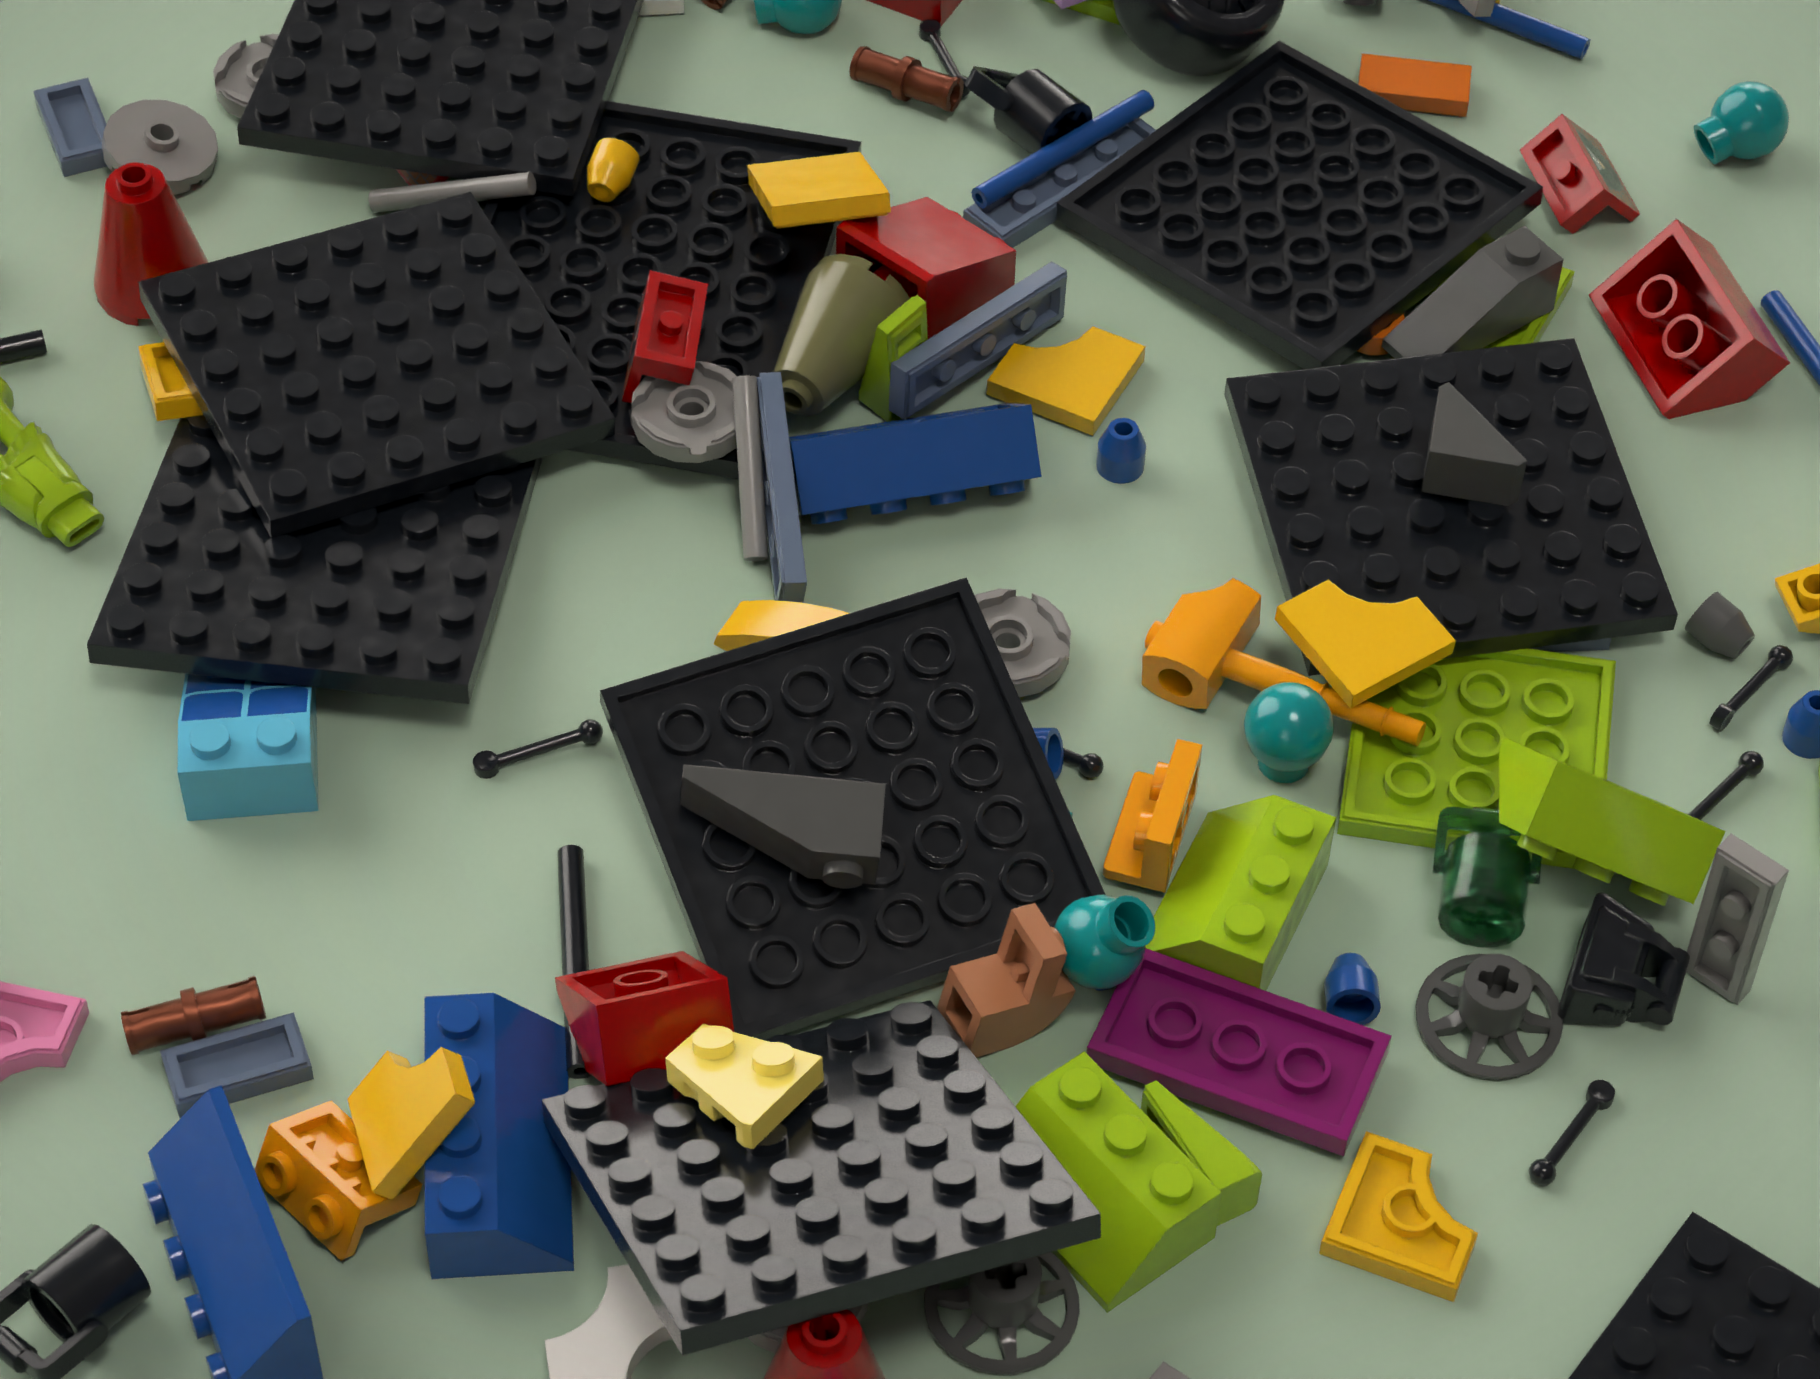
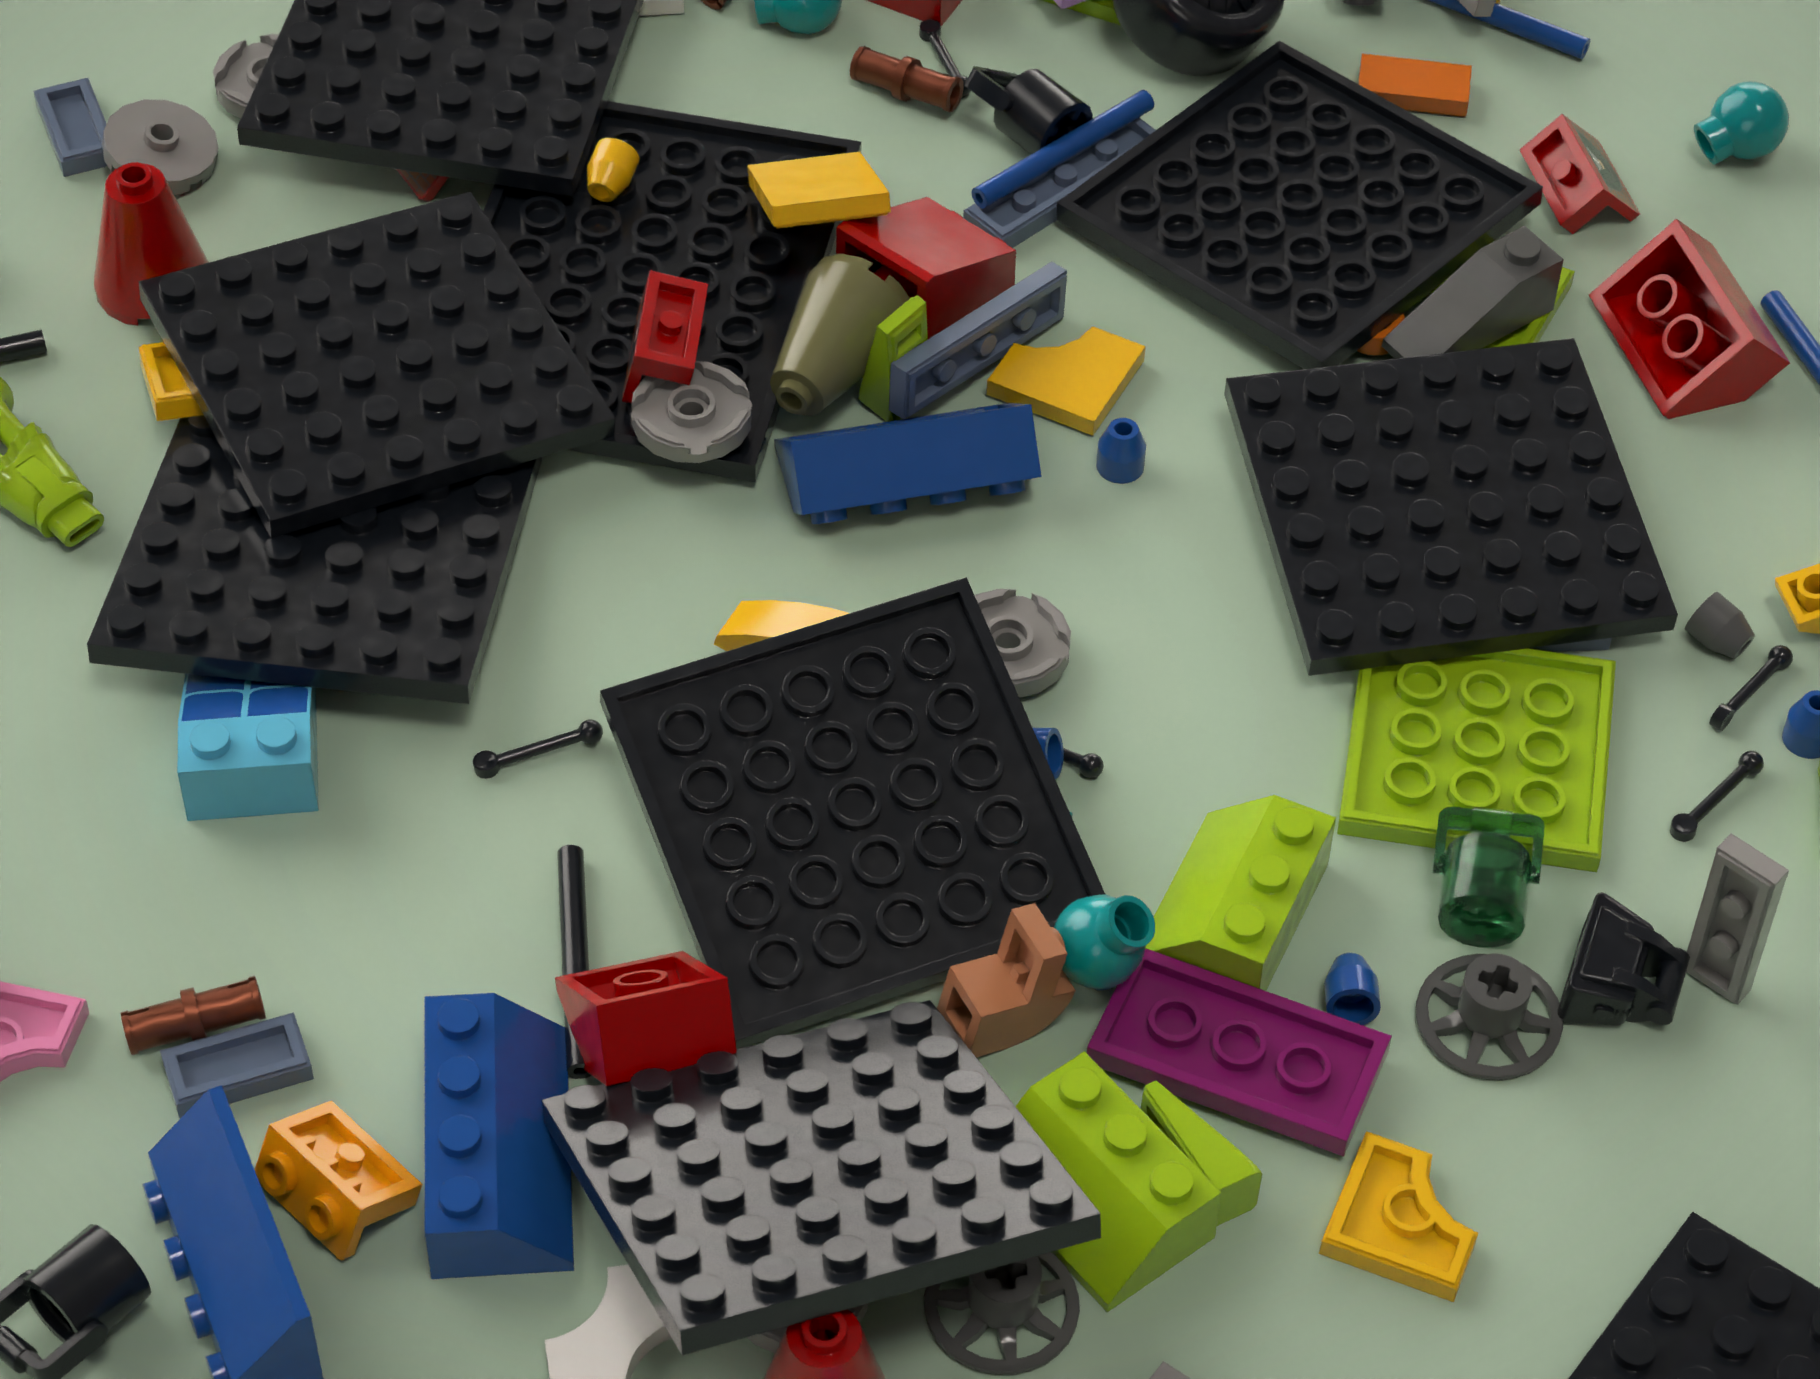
yellow tile [347,1047,475,1200] -> none
light grey bar [369,172,536,213] -> none
light yellow wing [665,1024,824,1149] -> none
dark grey slope [680,764,886,889] -> none
light grey bar [732,375,768,561] -> none
sand blue tile [757,372,807,603] -> none
light orange bracket [1103,739,1203,893] -> none
light orange piece [1142,578,1426,746] -> none
teal piece [1244,682,1334,783] -> none
yellow tile [1275,579,1456,709] -> none
dark grey slope [1422,382,1527,506] -> none
lime slope [1499,737,1726,906] -> none
black hinge [1529,1080,1615,1186] -> none

